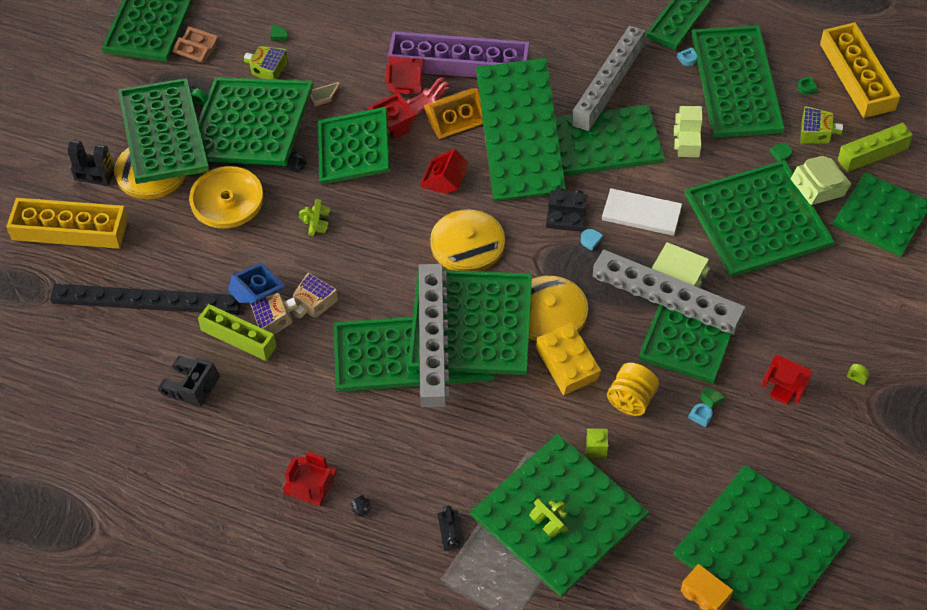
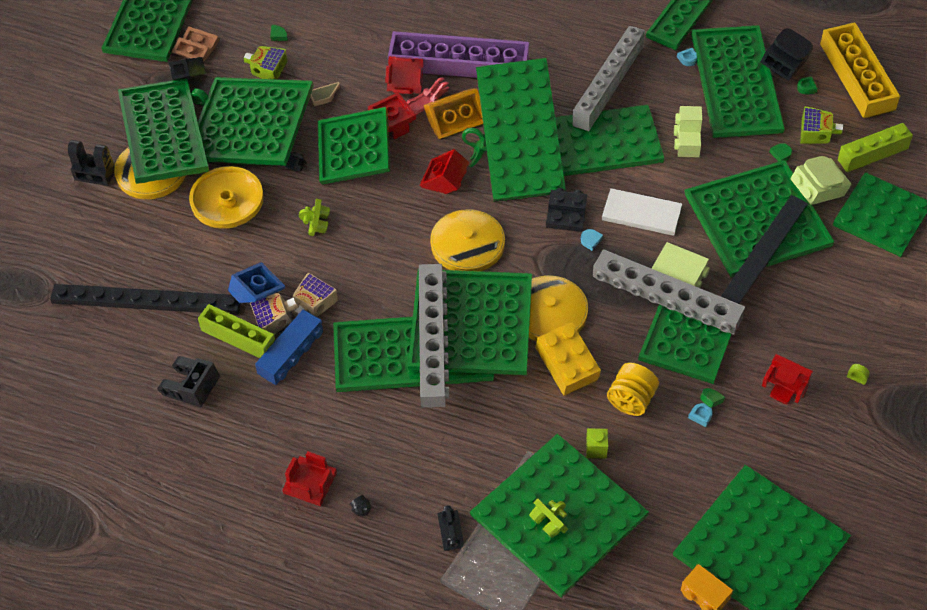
yellow brick [6,198,128,249] -> none
none -> black slope [168,57,206,80]
none -> blue brick [255,310,323,385]
none -> green piece [462,128,486,168]
none -> black tile [720,195,808,304]
none -> black brick [760,28,814,81]

